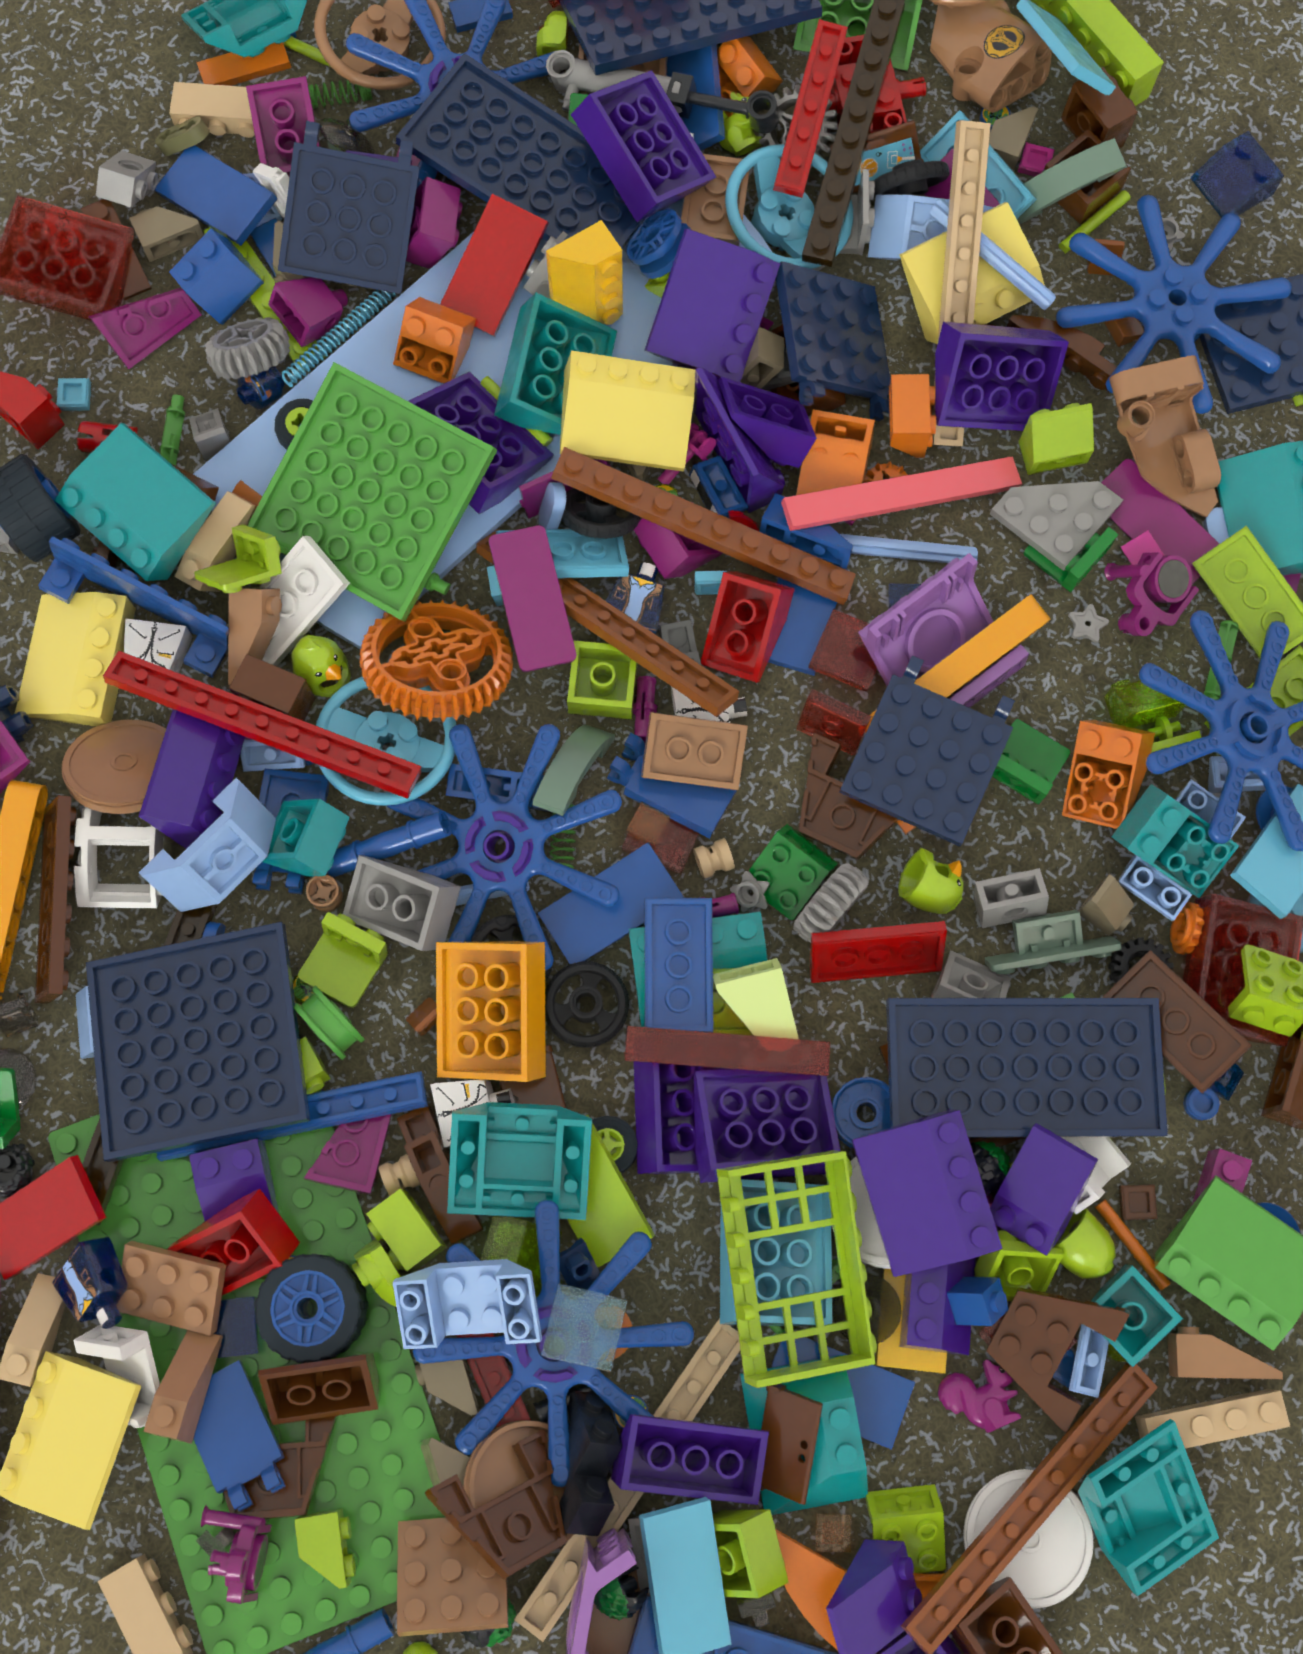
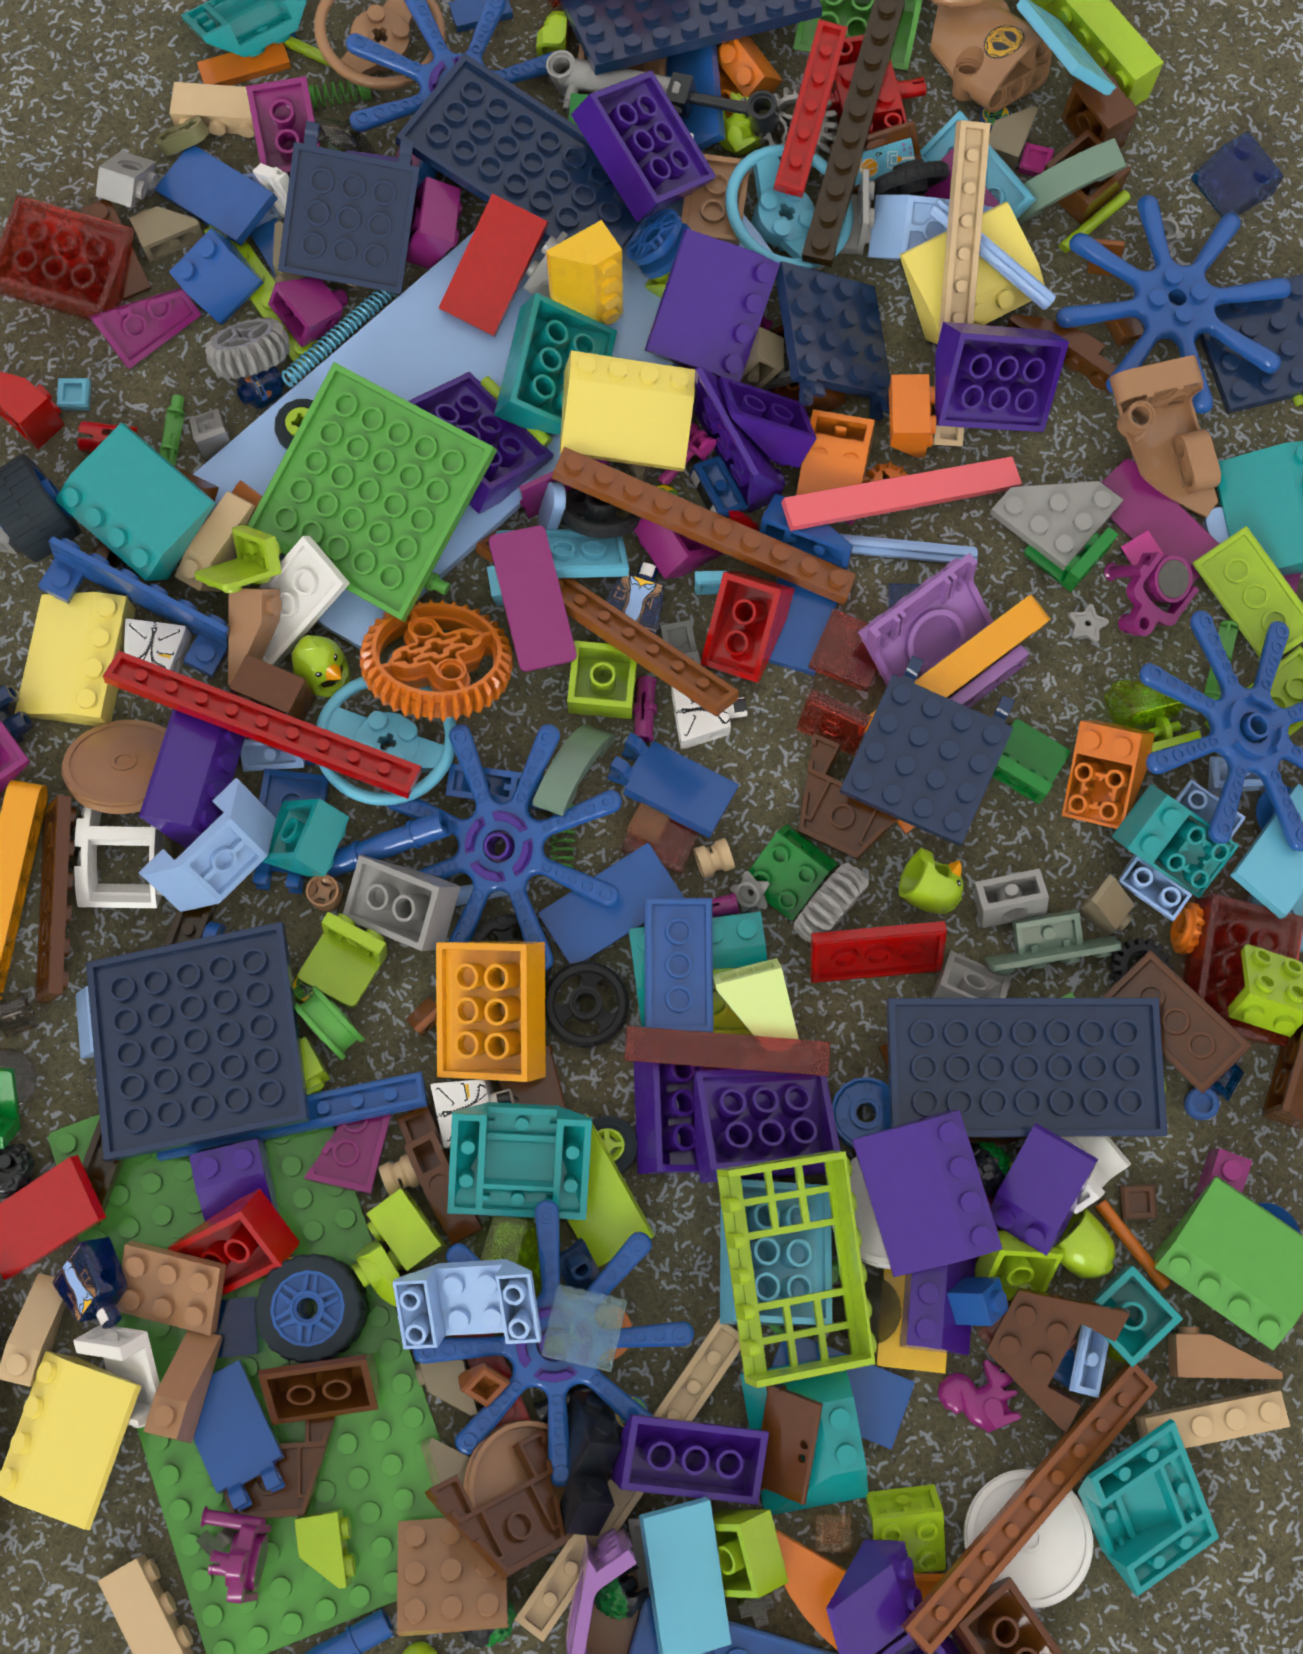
orange slope [393,297,476,383] -> none
medium nougat plate [641,712,748,790] -> none
lime slope [1018,403,1094,475] -> none
none -> dark orange slope [458,1363,510,1407]

